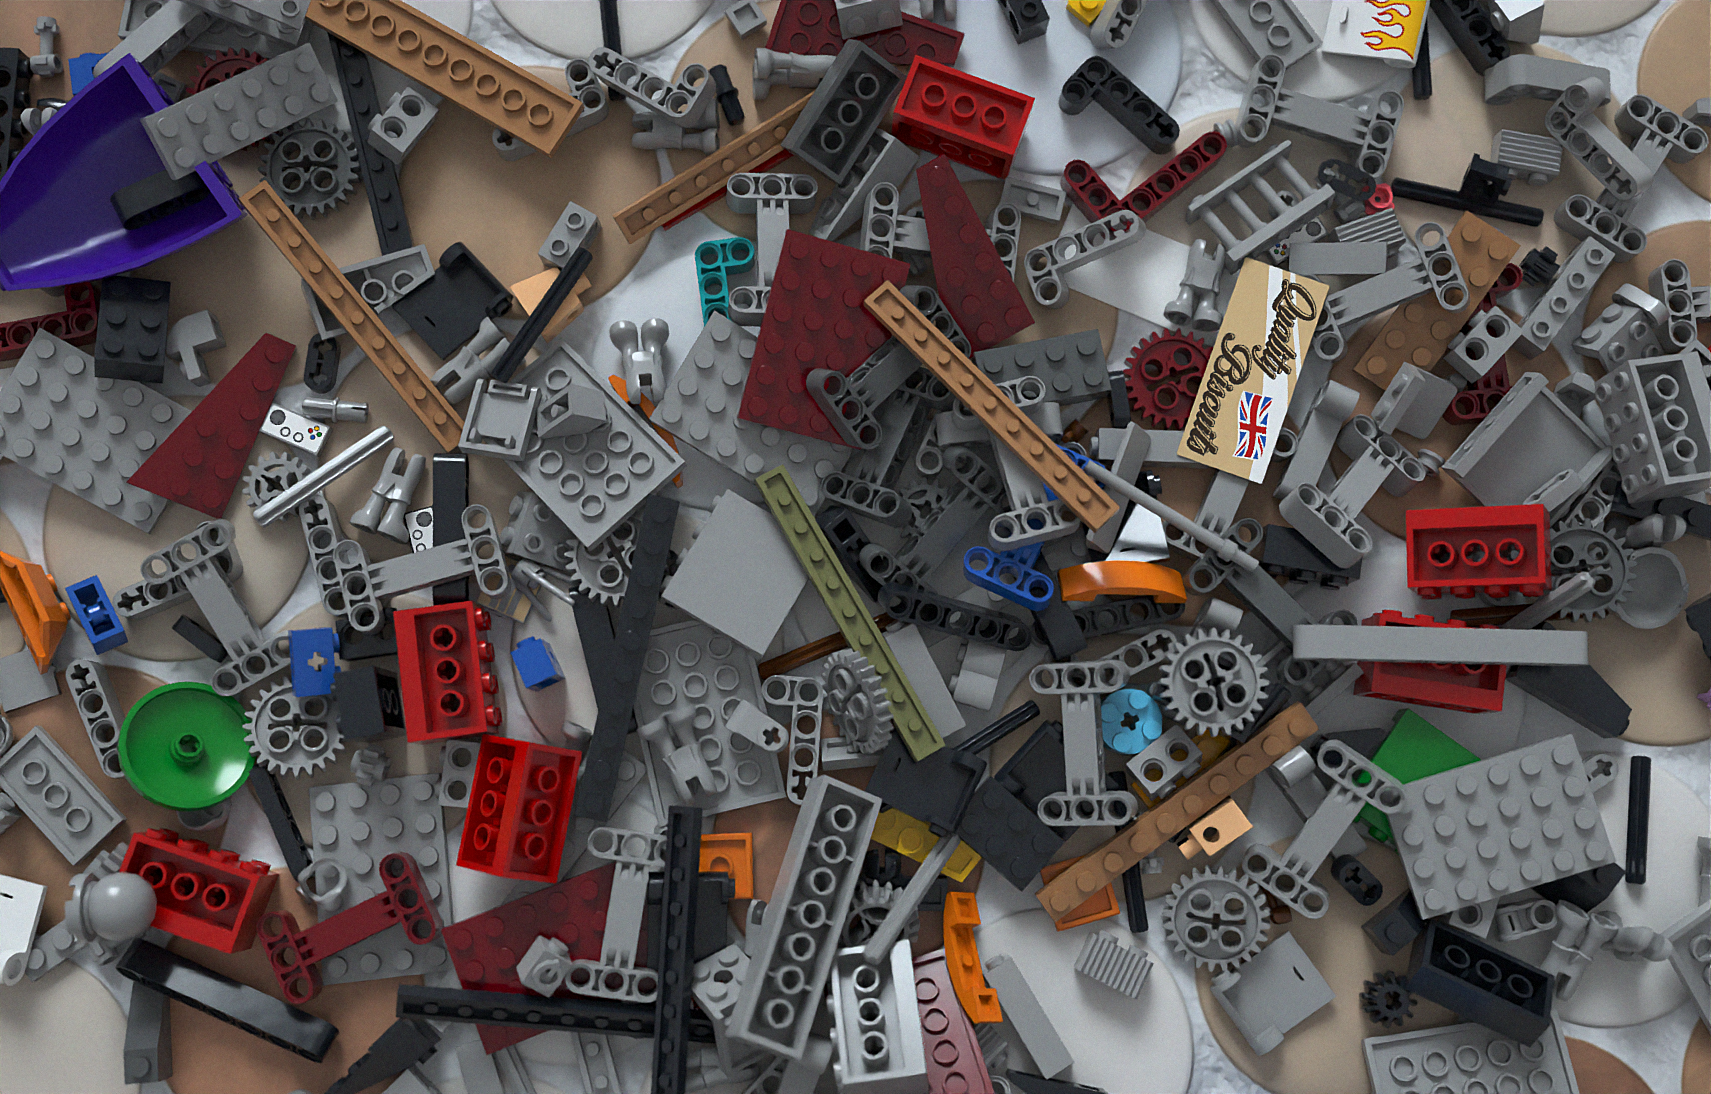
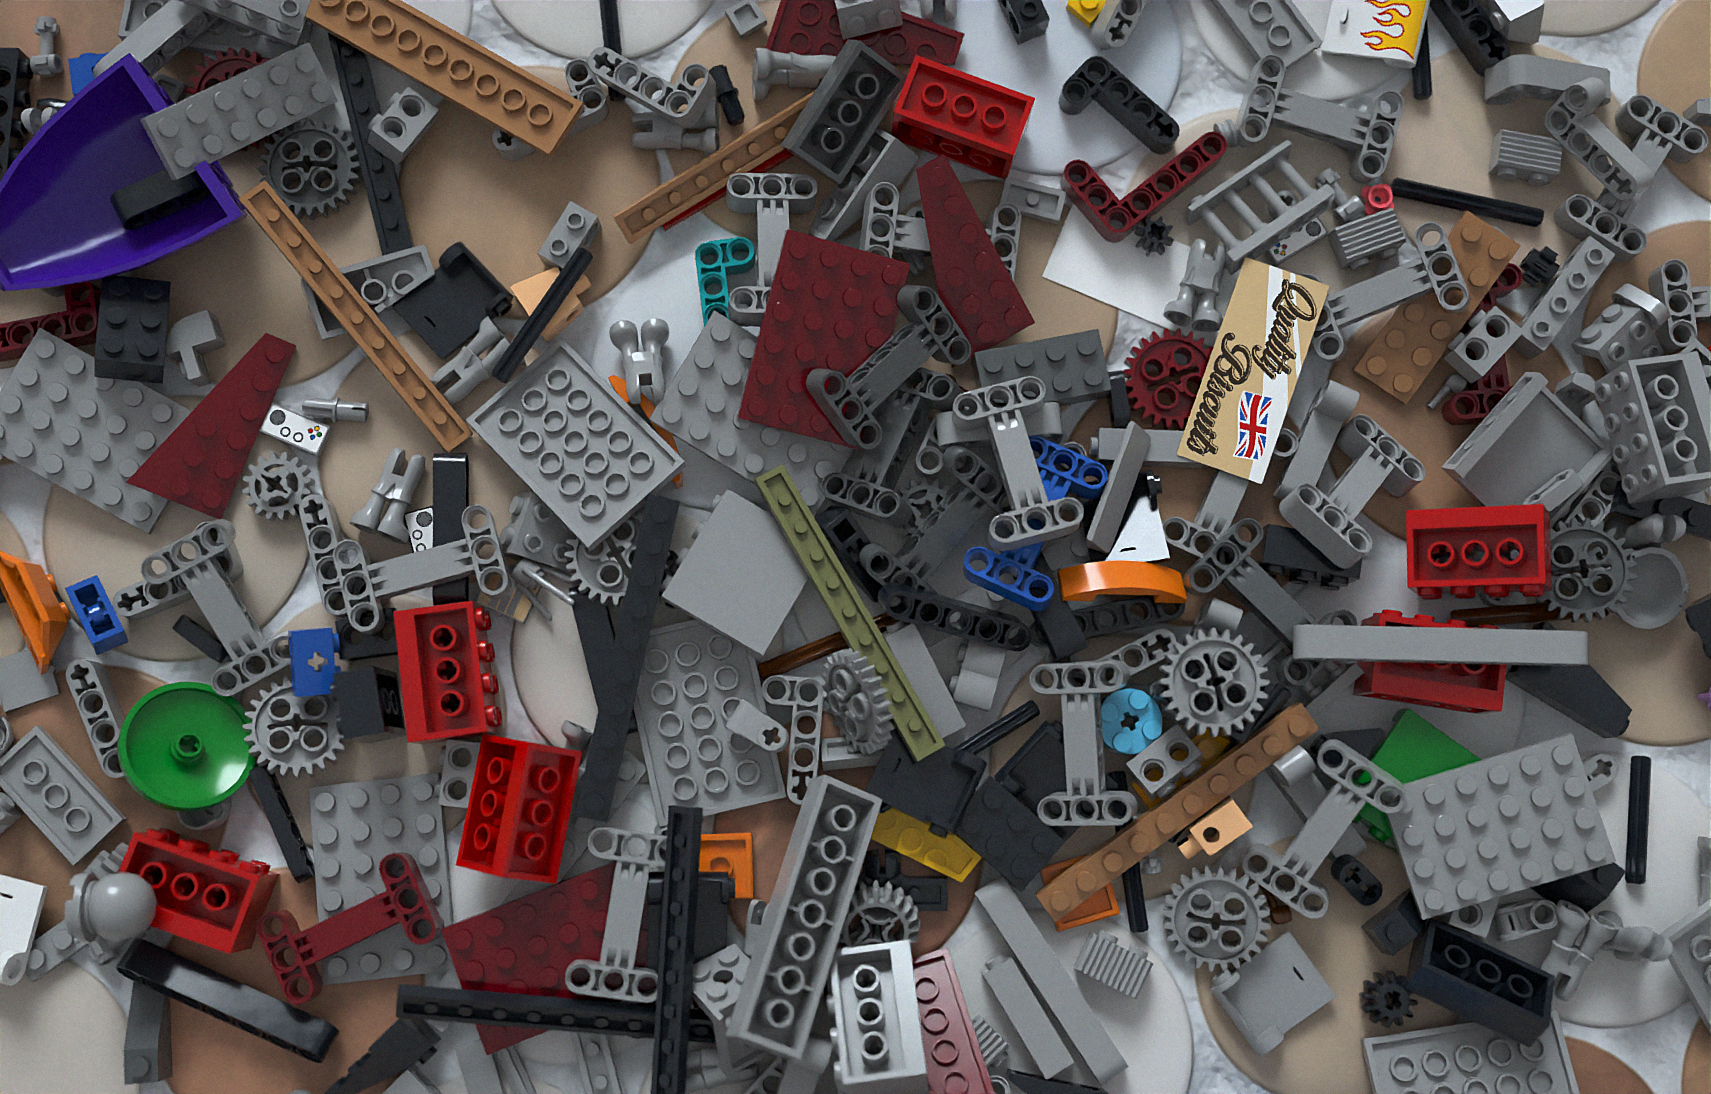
light grey axle [253,426,394,528] -> none
light grey piece [295,857,347,906] -> none
black beam [304,333,341,394] -> none
light grey gear [350,743,391,787] -> none
light grey container [458,379,541,462] -> none
blue brick [510,636,566,692] -> none
light grey brick [516,935,573,997] -> none
light grey slope [537,384,607,439] -> none
light grey piece [637,704,717,806] -> none
light grey axle [862,833,961,965] -> none
medium nougat plate [864,280,1120,533] -> none
orange slope [943,891,1003,1024] -> none
light grey beam [1024,210,1146,309] -> none
reddish brown hand [1061,418,1089,443] -> none
light grey bar [1083,460,1259,572] -> none
light grey tile [1289,242,1388,275] -> none
black beam [1317,158,1376,201] -> none
light grey bracket [1370,361,1457,439] -> none
light grey bush [1418,449,1445,477] -> none
black brick [1458,153,1512,206] -> none
light grey axle [1499,572,1595,630] -> none
none -> light grey beam [974,875,1128,1085]
none -> black gear [1134,216,1174,256]

